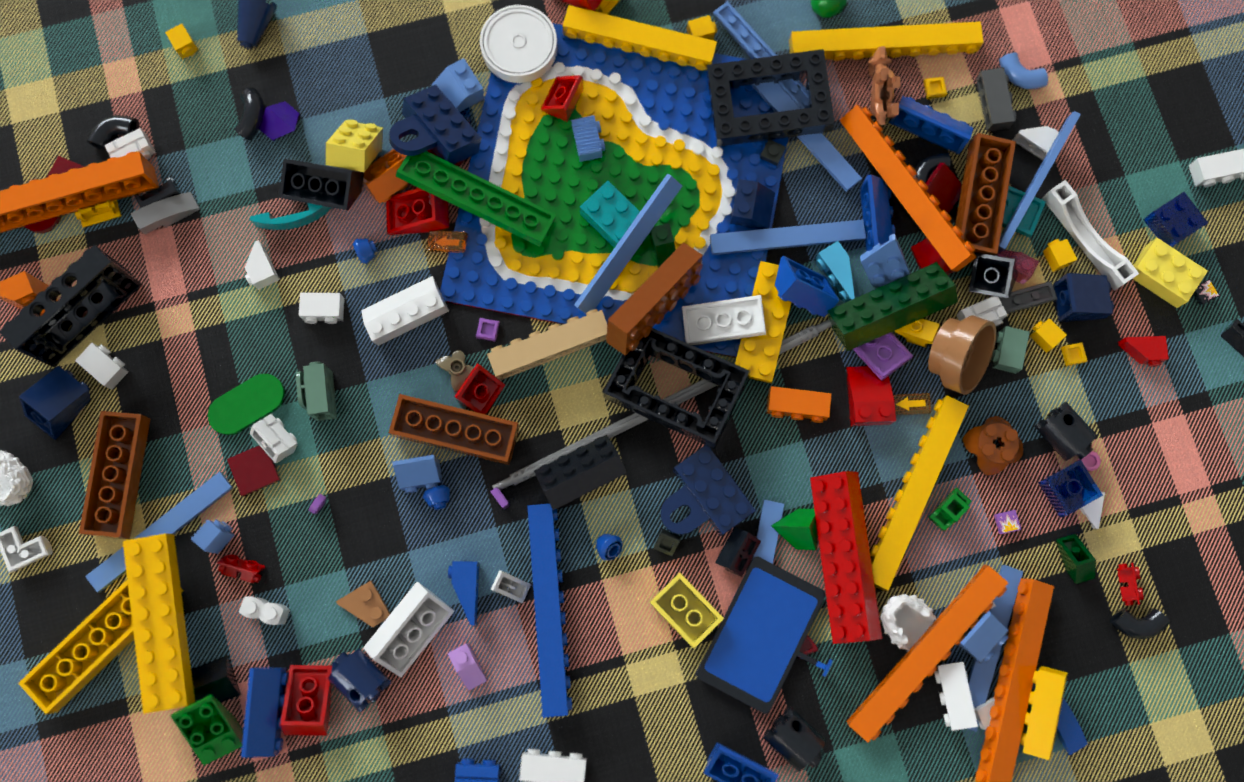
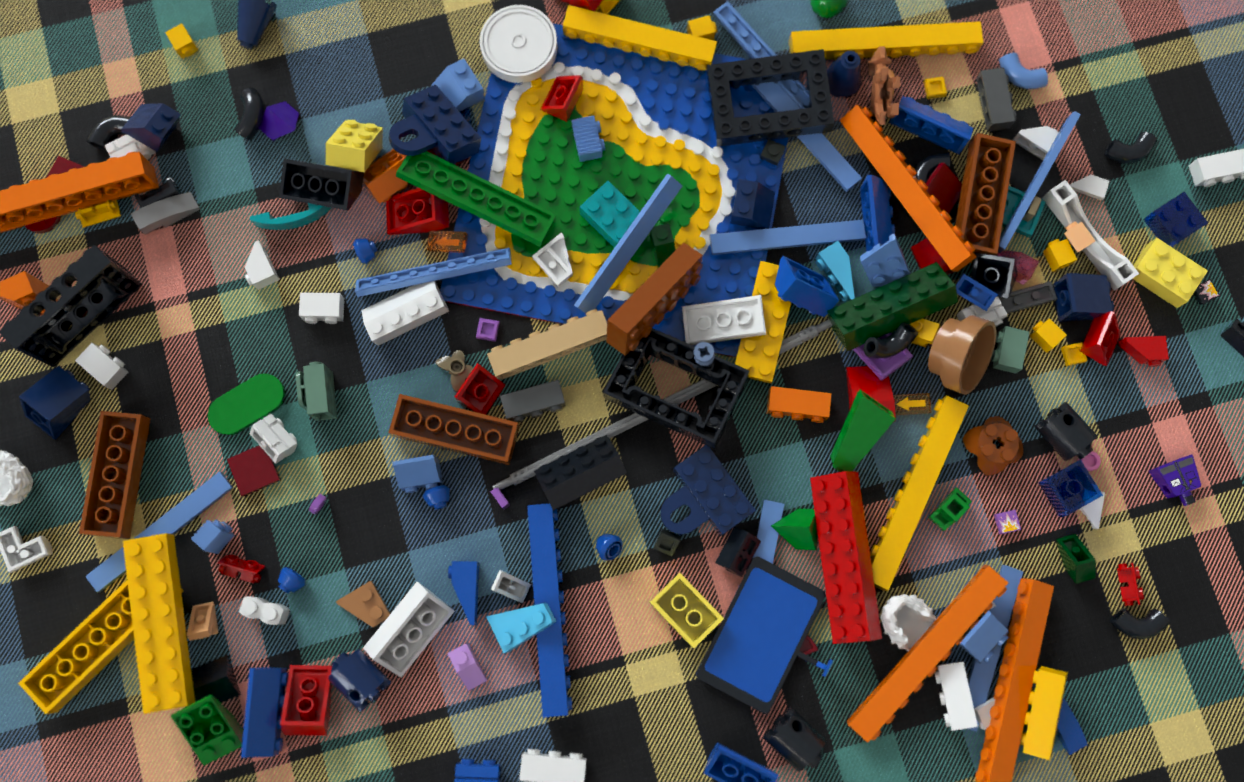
none -> dark blue slope [121,103,181,152]
none -> light nougat slope [187,602,218,641]
none -> blue cone [278,567,306,594]
none -> medium blue tile [355,248,512,297]
none -> medium azure wing [486,603,556,653]
none -> dark grey brick [500,380,566,423]
none -> white wing [532,233,573,287]
none -> sand blue wheel [694,342,715,367]
none -> dark blue cone [827,51,862,98]
none -> green slope [830,389,896,472]
none -> black cylinder [864,322,918,359]
none -> blue slope [956,273,998,311]
none -> dark tan tile [1022,196,1042,222]
none -> light nougat brick [1063,221,1095,253]
none -> white tile [1070,175,1109,200]
none -> red slope [1080,311,1121,366]
none -> black cylinder [1104,132,1158,164]
none -> dark purple torso [1149,454,1201,506]

